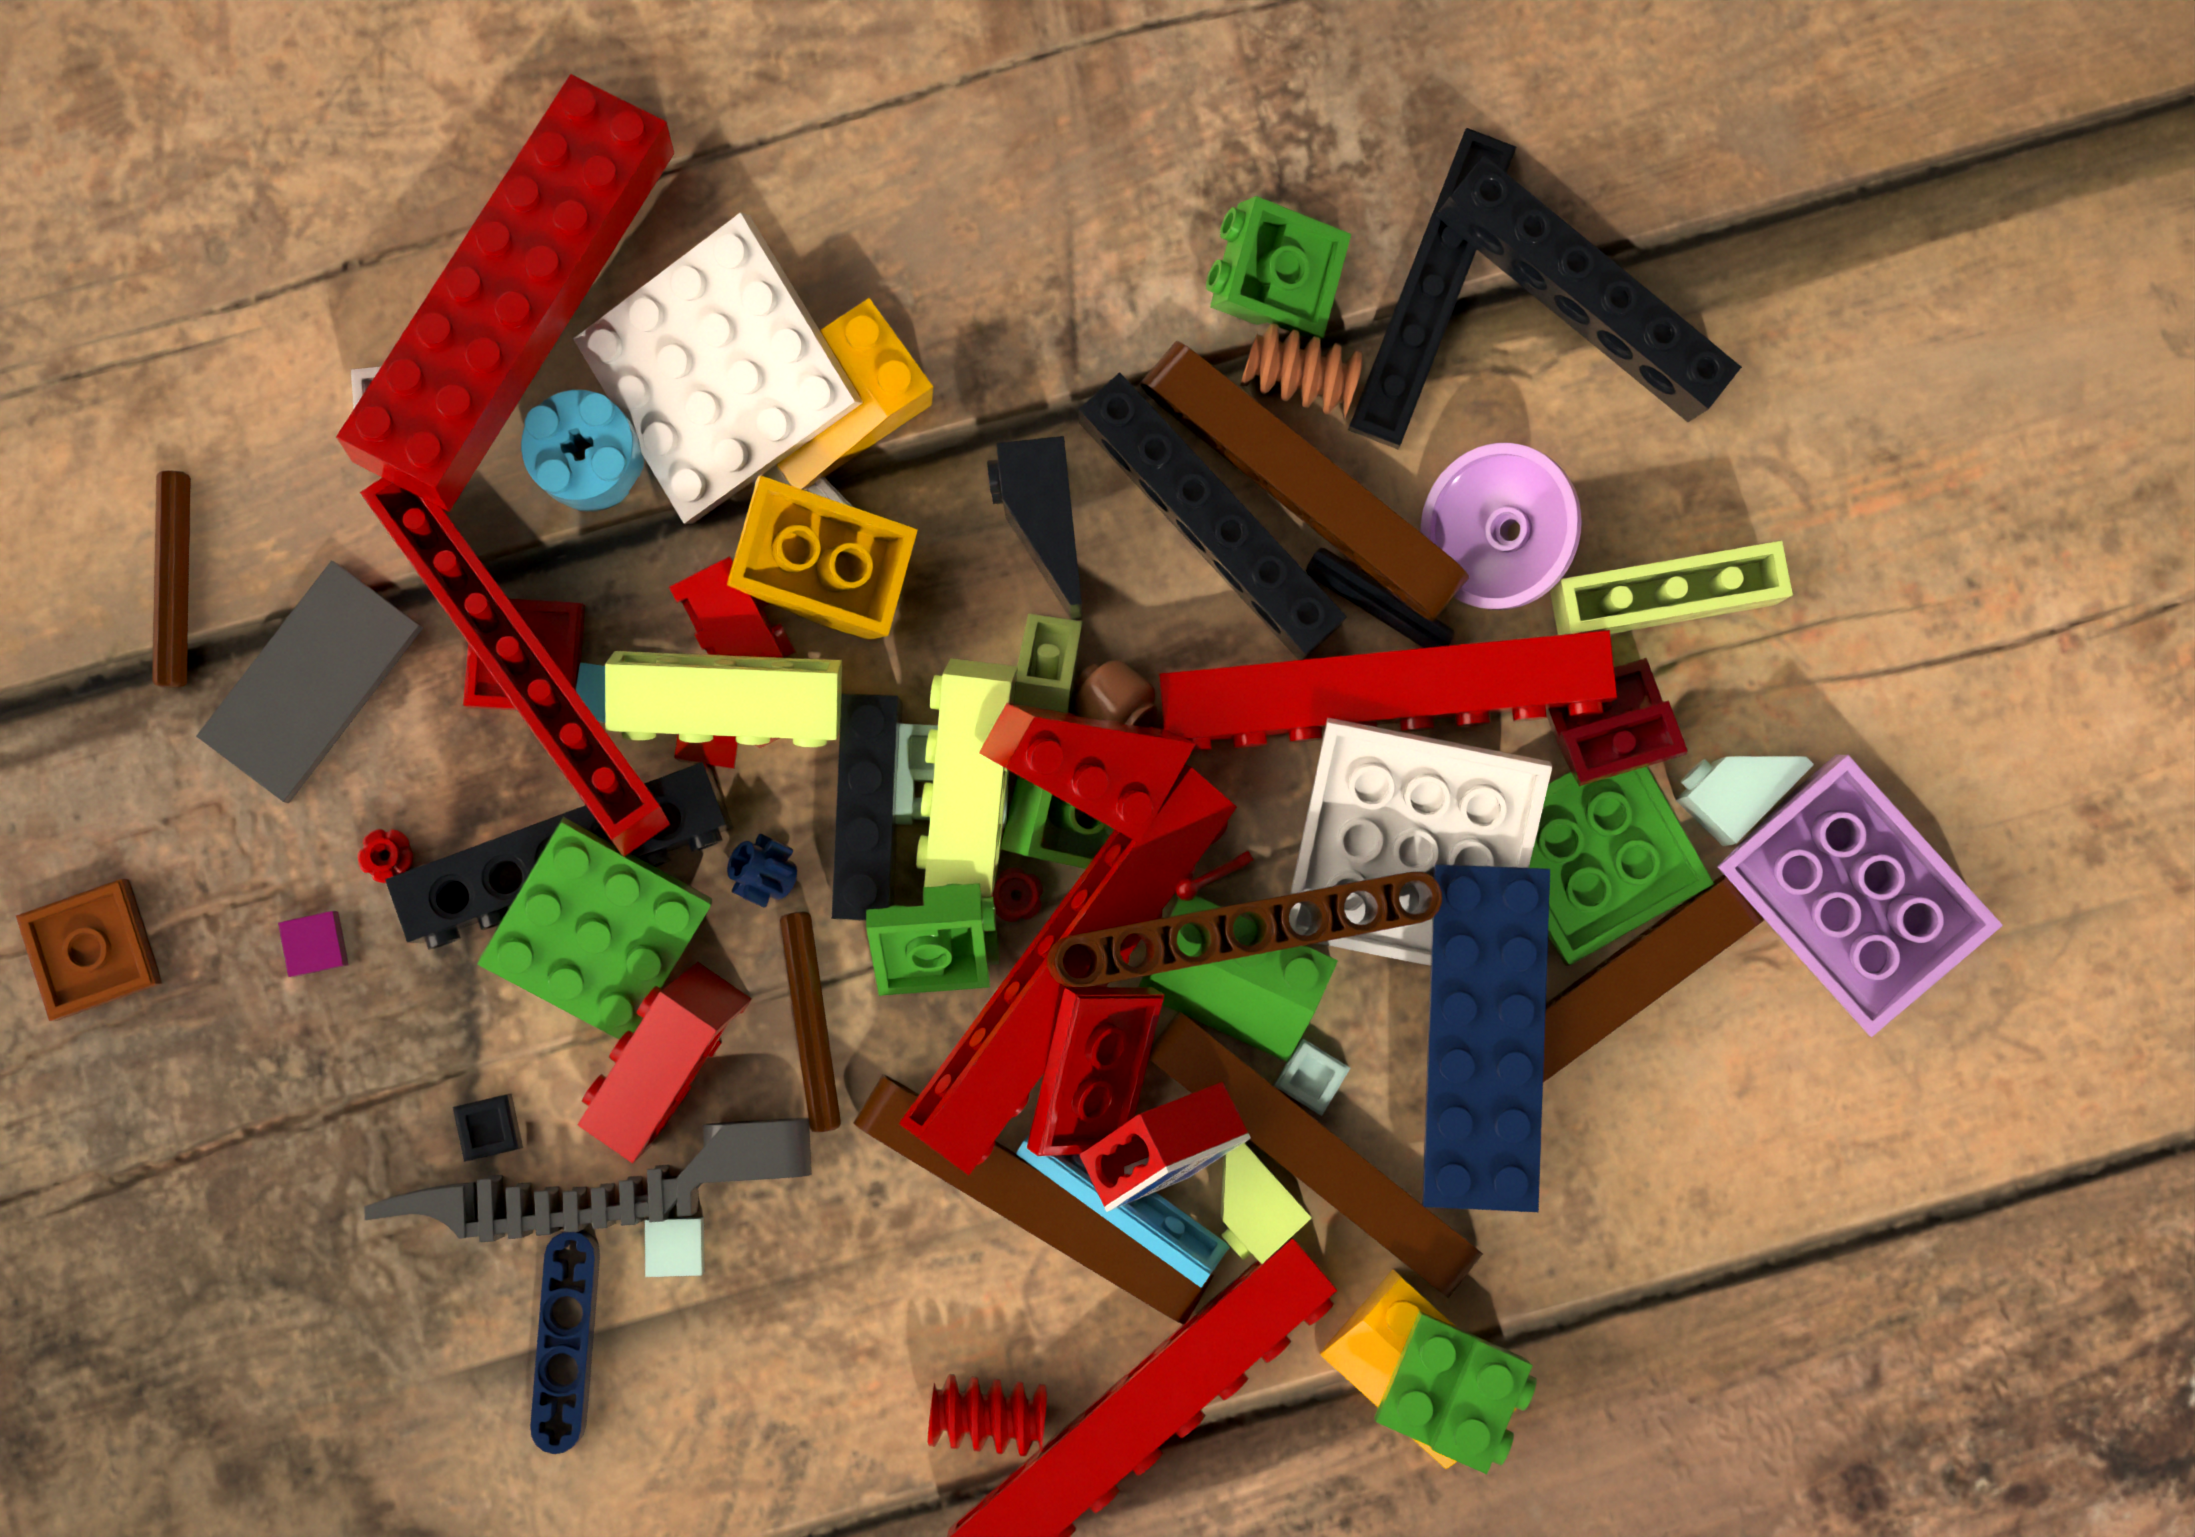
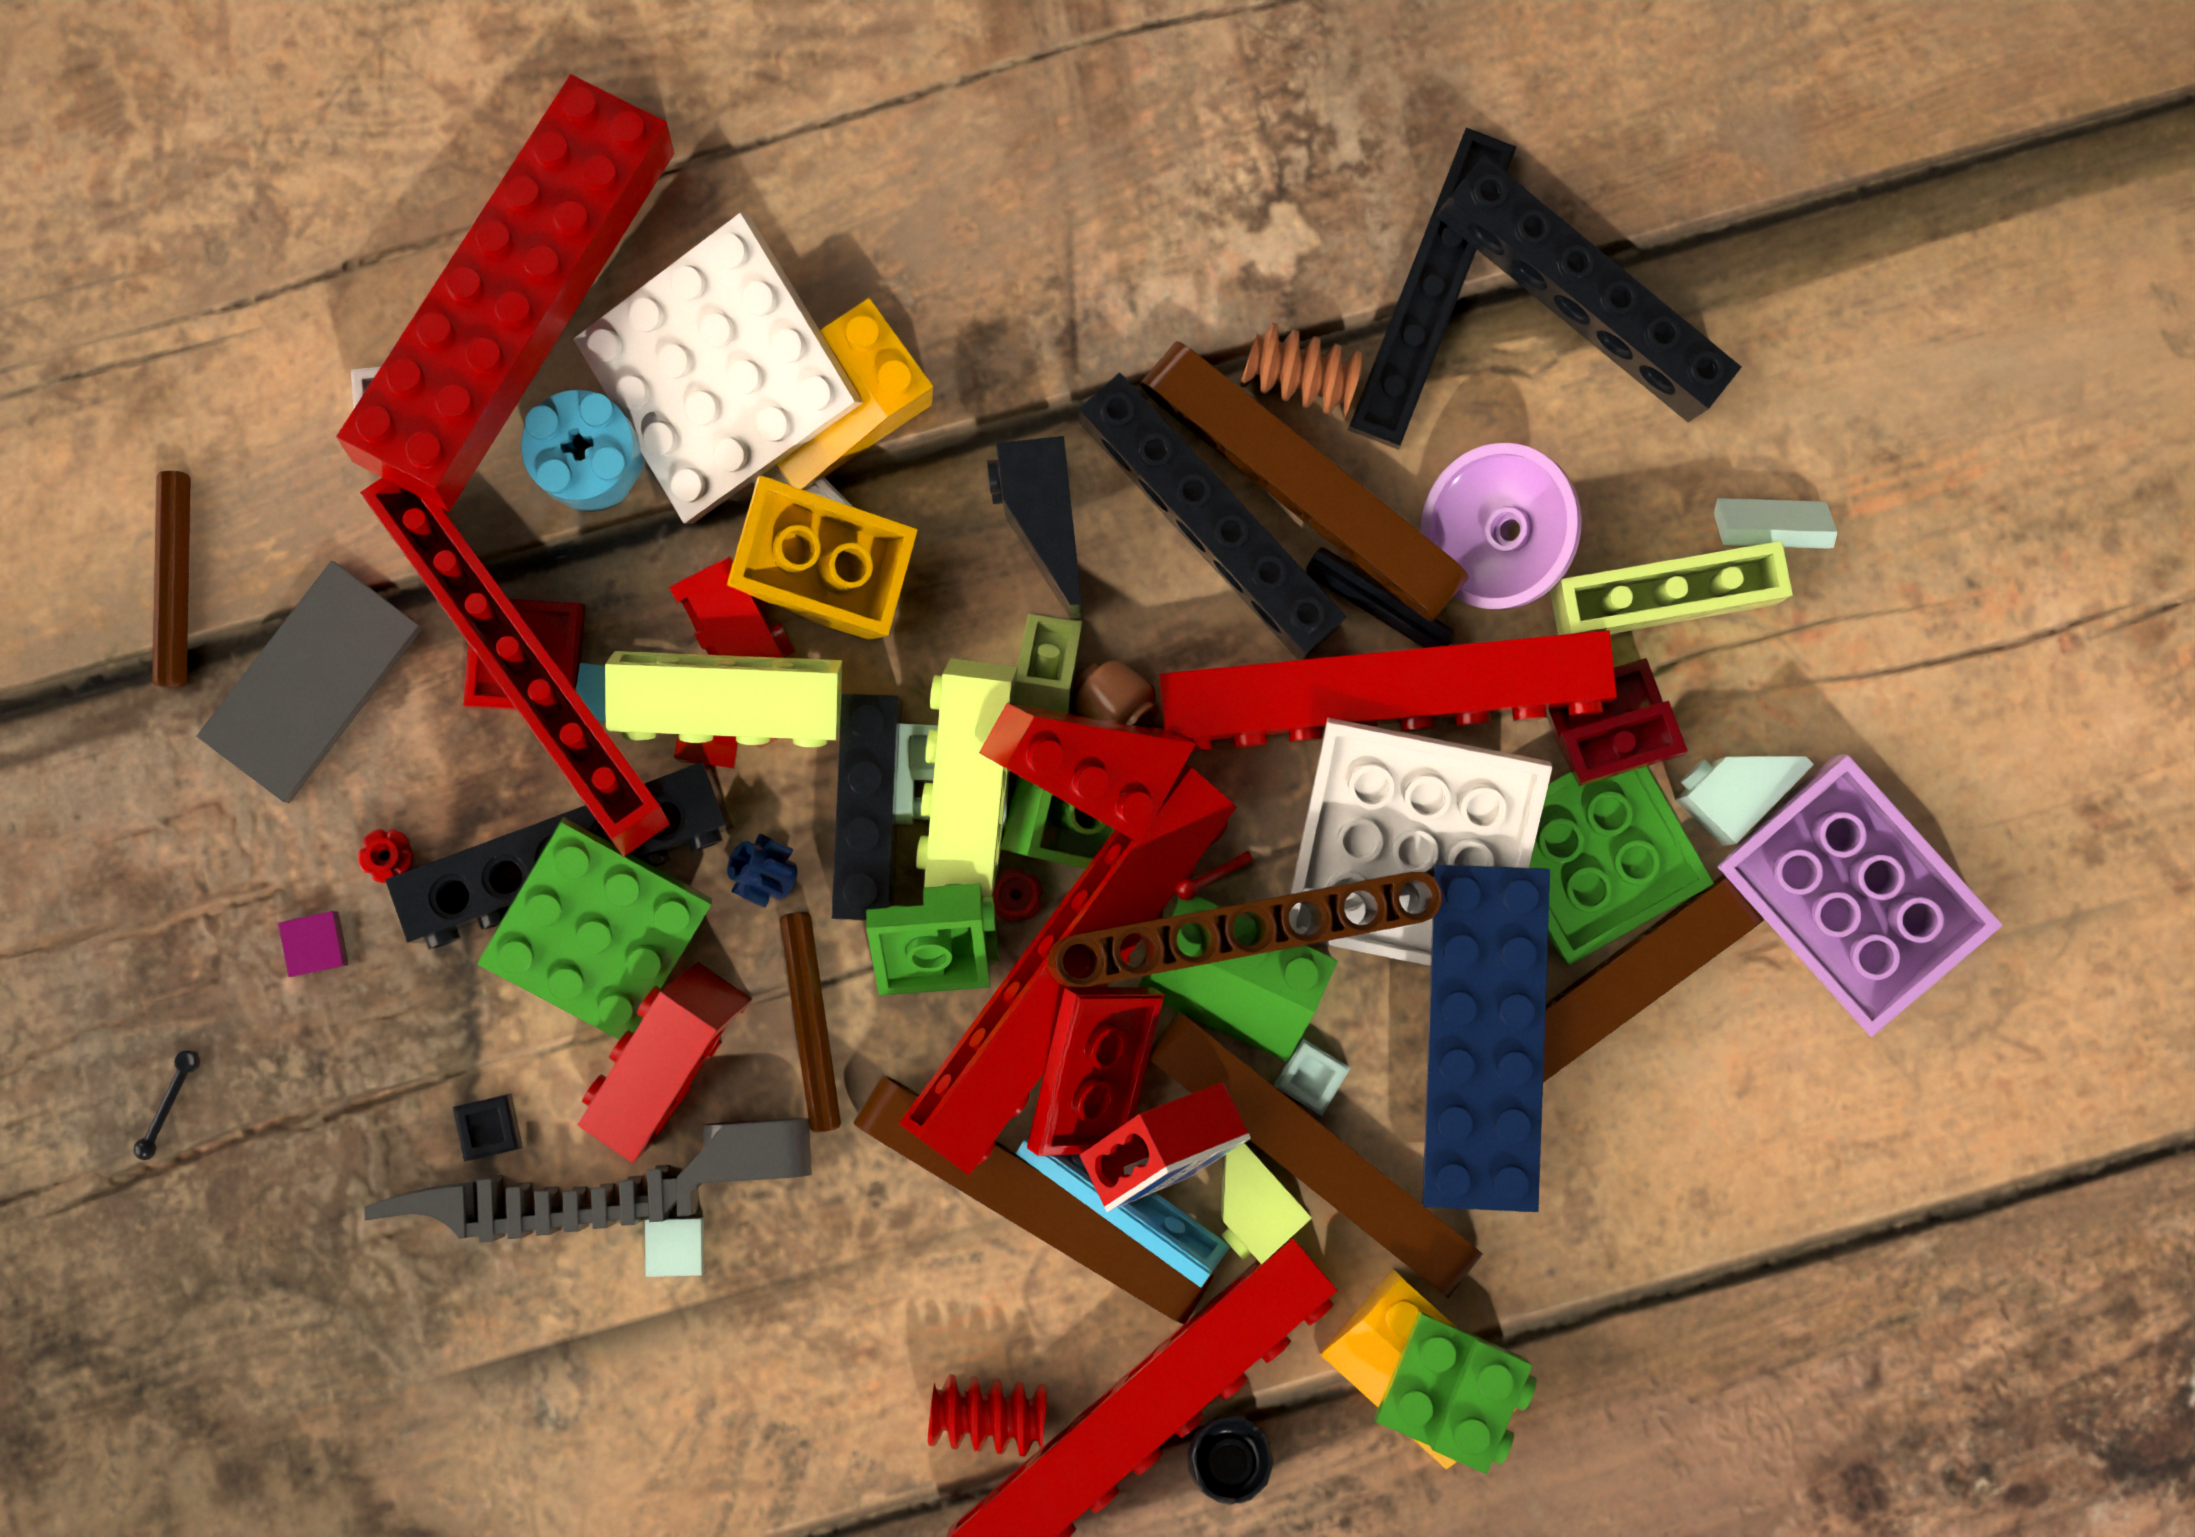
dark orange tile [16,879,162,1021] -> none
dark blue beam [530,1230,600,1454] -> none
bright green plate [1206,196,1351,339] -> none
none -> black hinge [133,1051,200,1160]
none -> black hair [1187,1415,1274,1505]
none -> light aqua tile [1714,498,1838,549]

